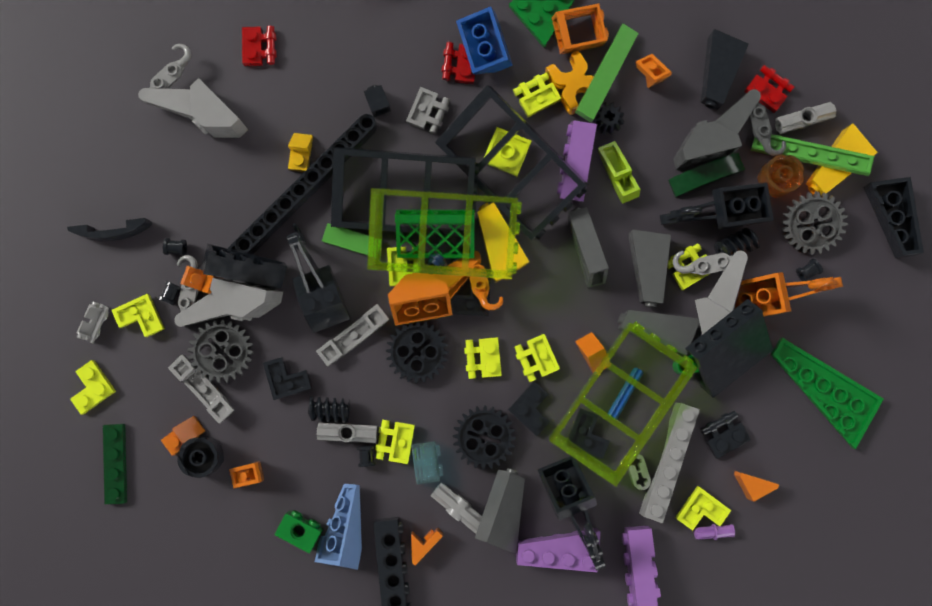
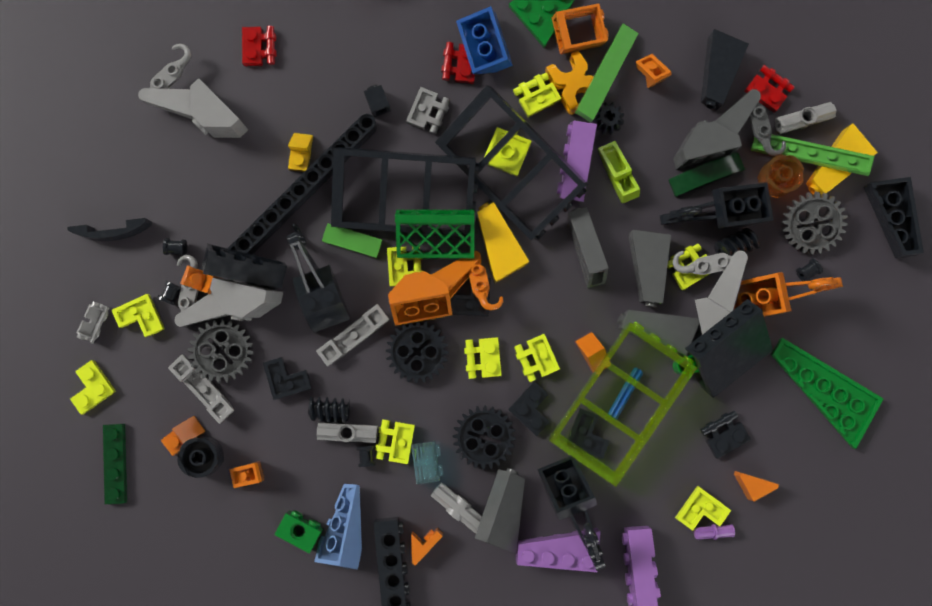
clear neon green window [367,188,521,279] -> none
dark blue plate [428,253,447,271] -> none
beam [625,453,651,490] -> none
light grey arch [639,403,700,523] -> none

